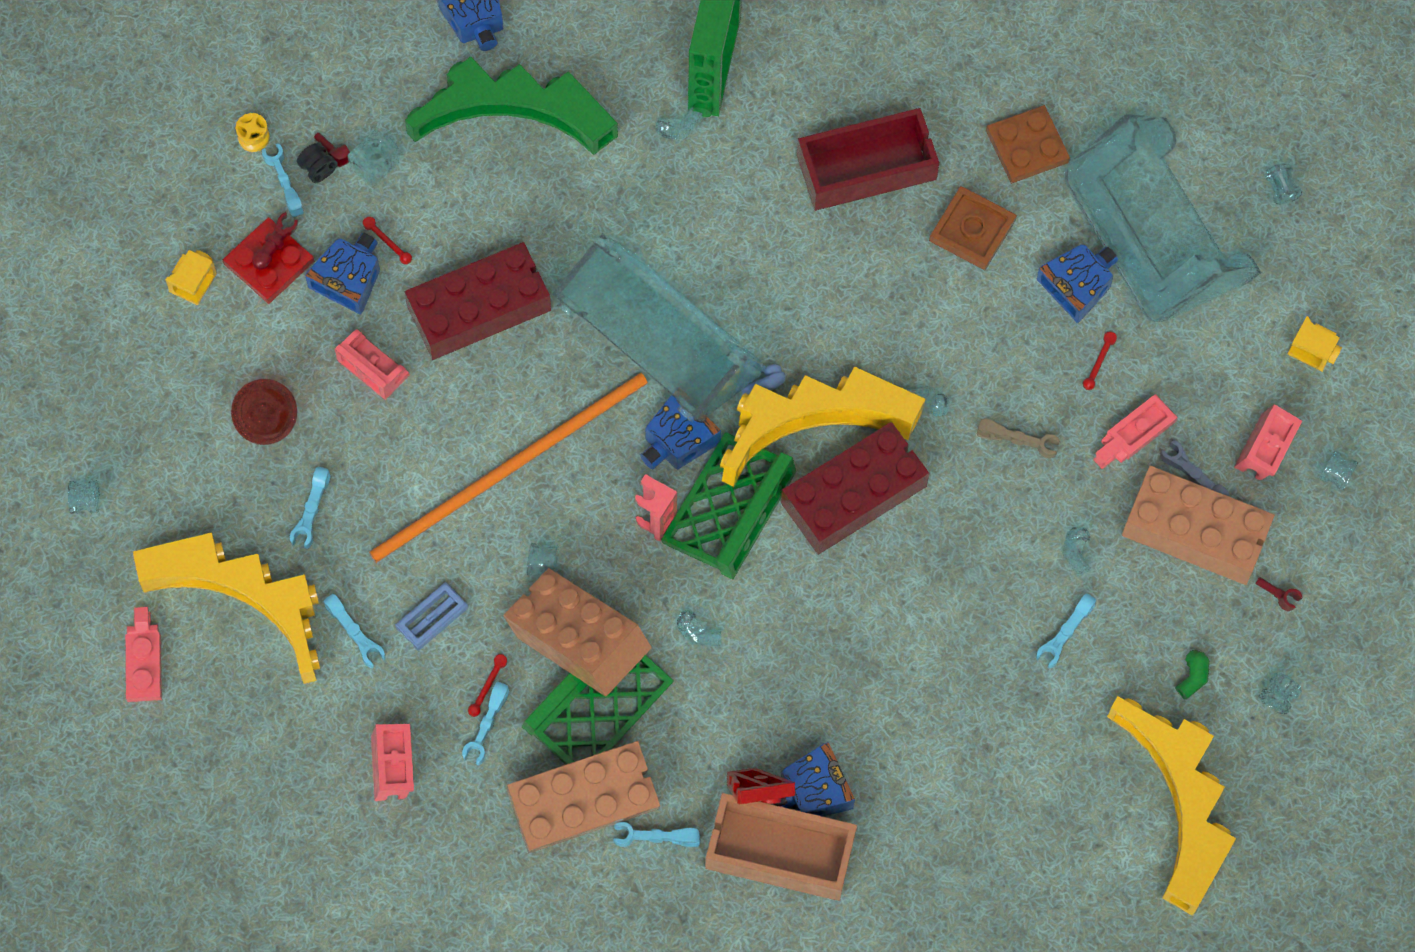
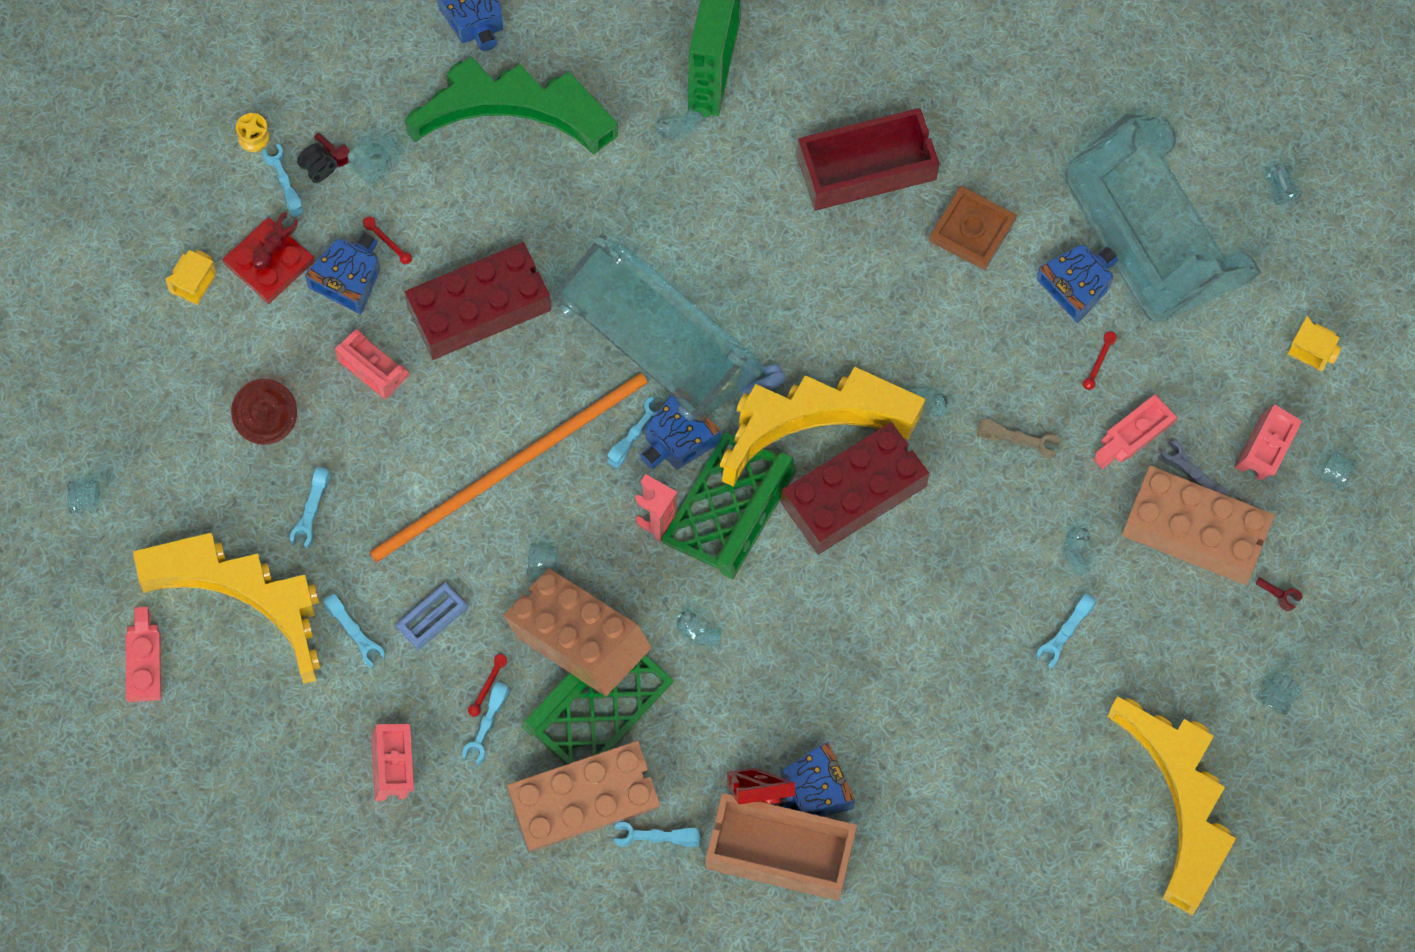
dark orange plate [986,105,1070,184] -> none
green arm [1175,650,1210,700] -> none
none -> medium azure piece [608,397,658,468]

